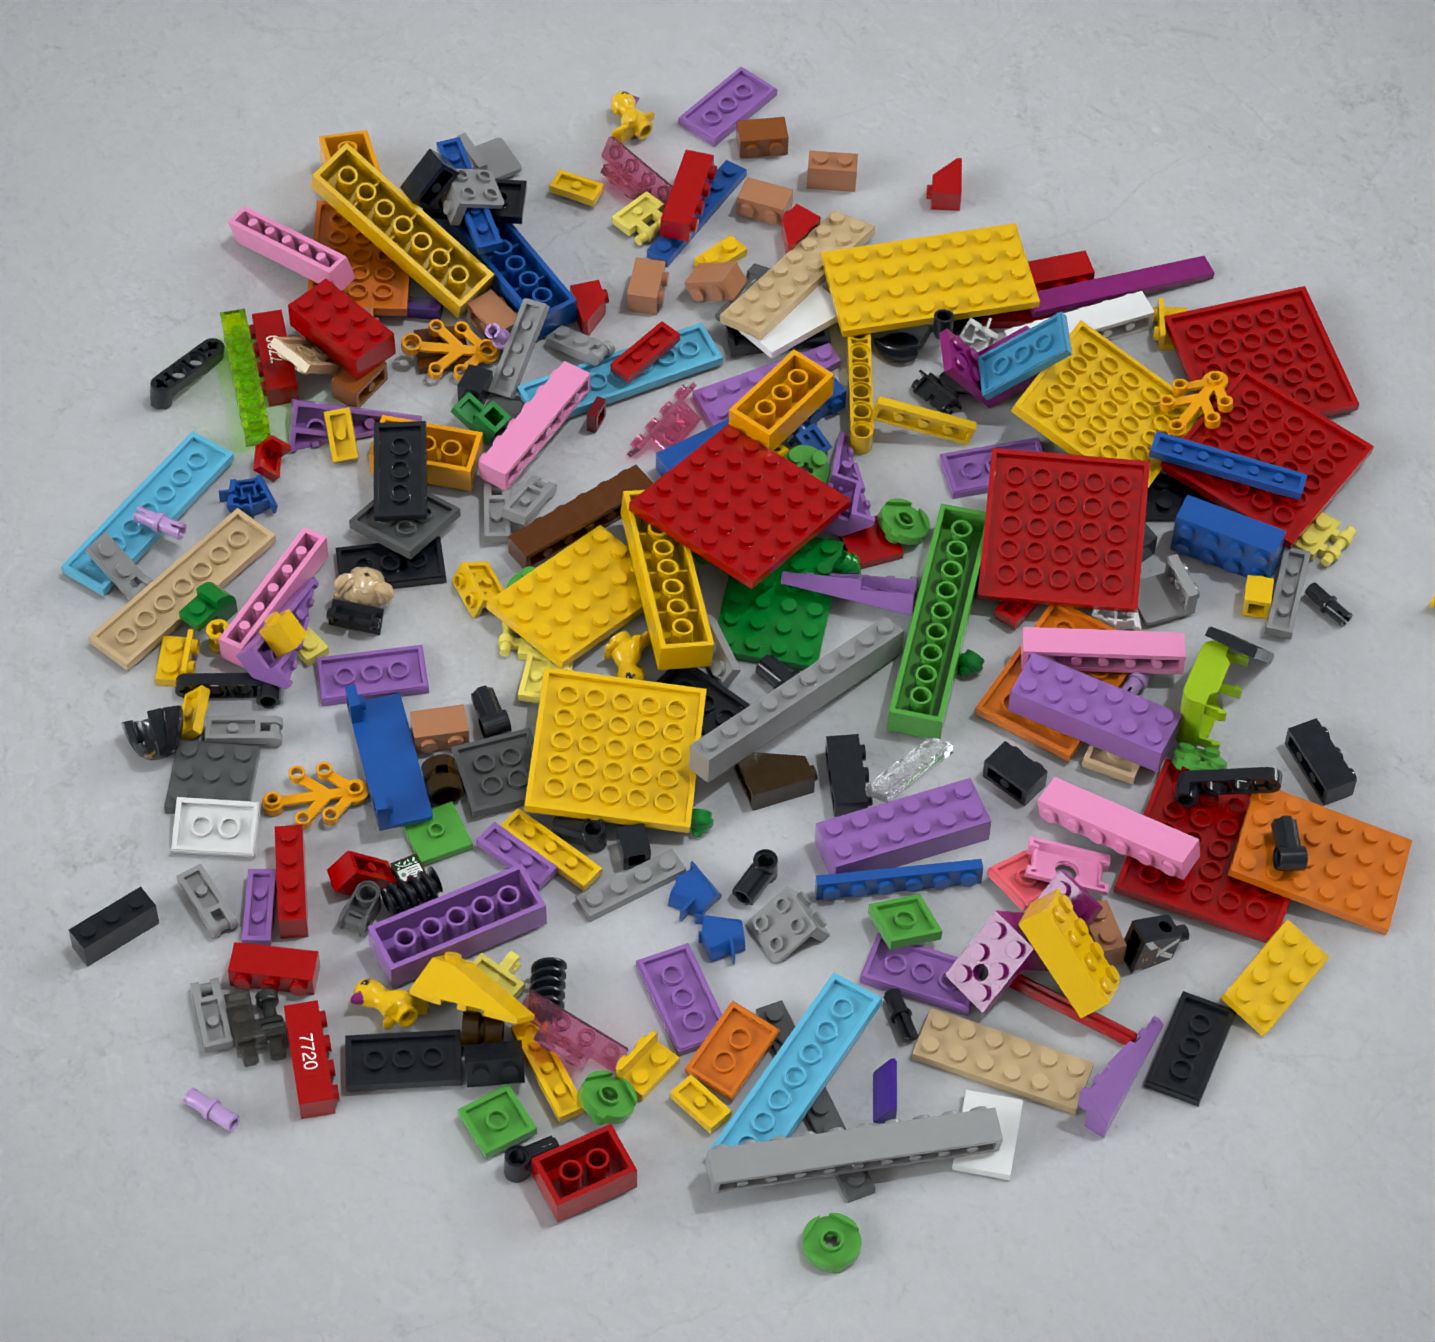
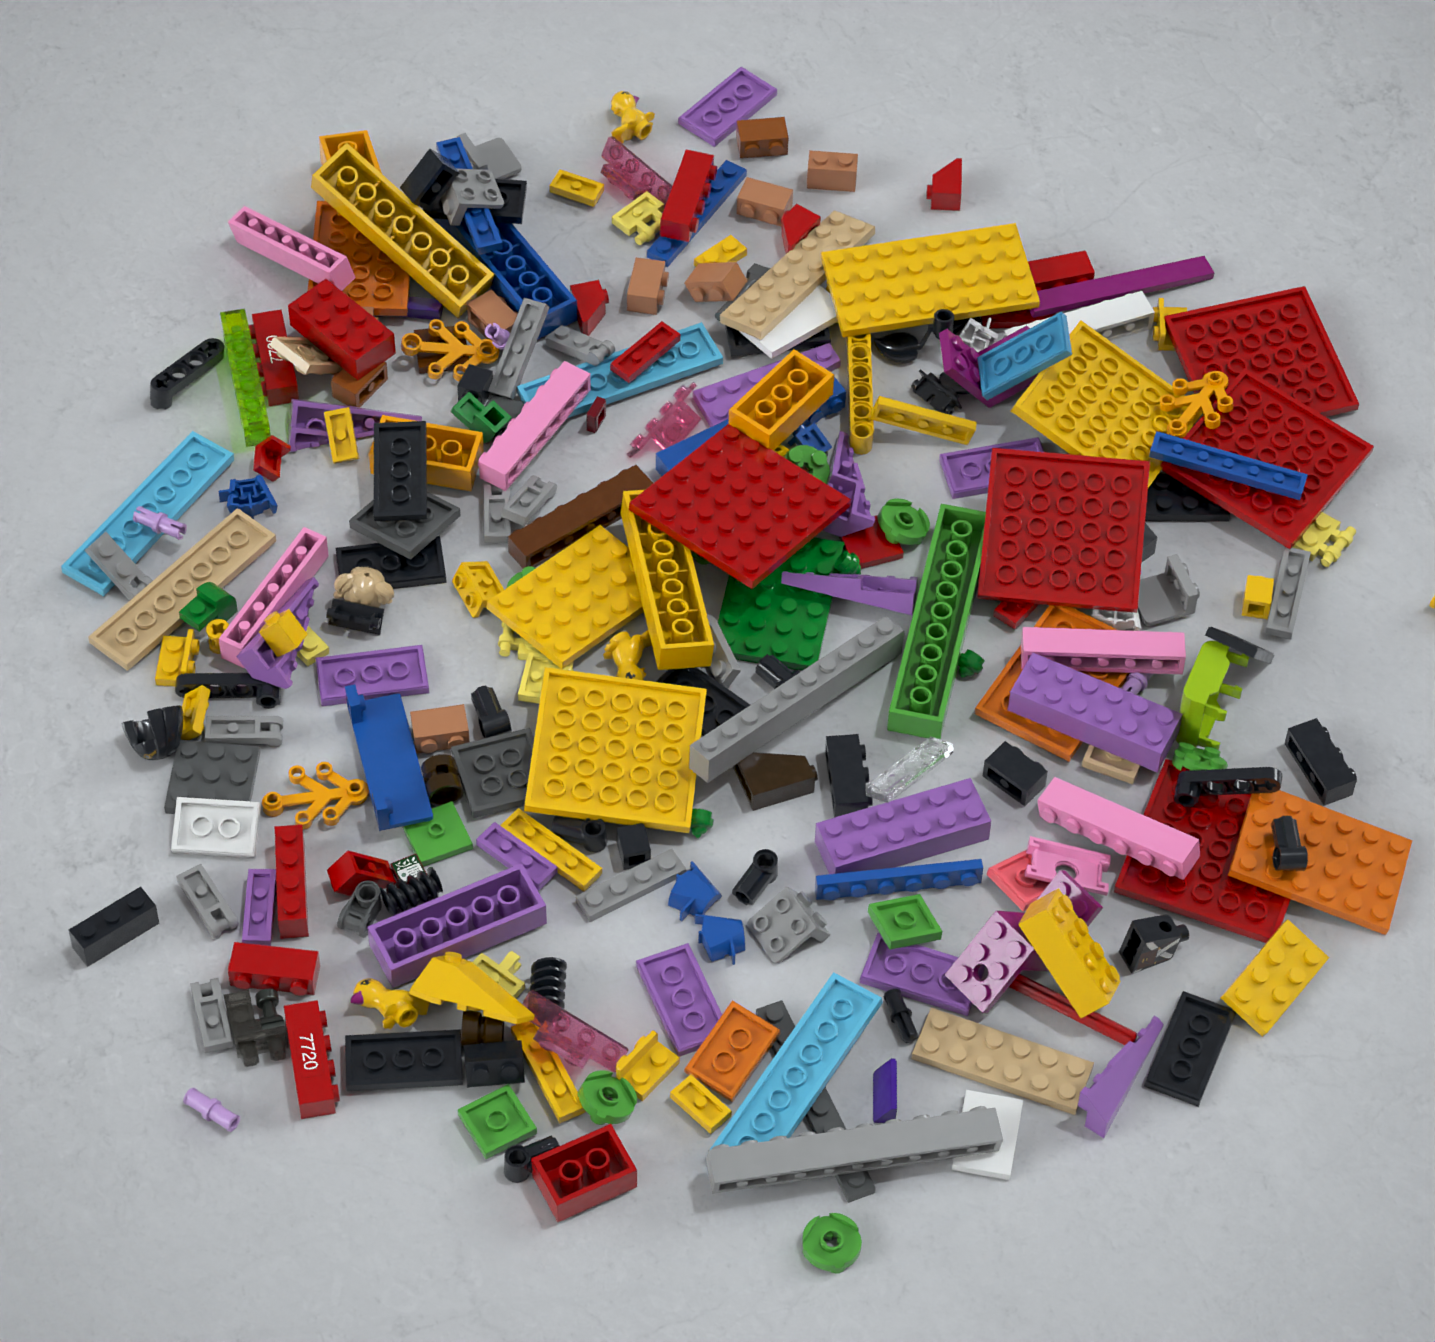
nougat brick [1088,900,1127,966] -> none
blue brick [1170,495,1286,578] -> none
black axle [1305,582,1353,627] -> none

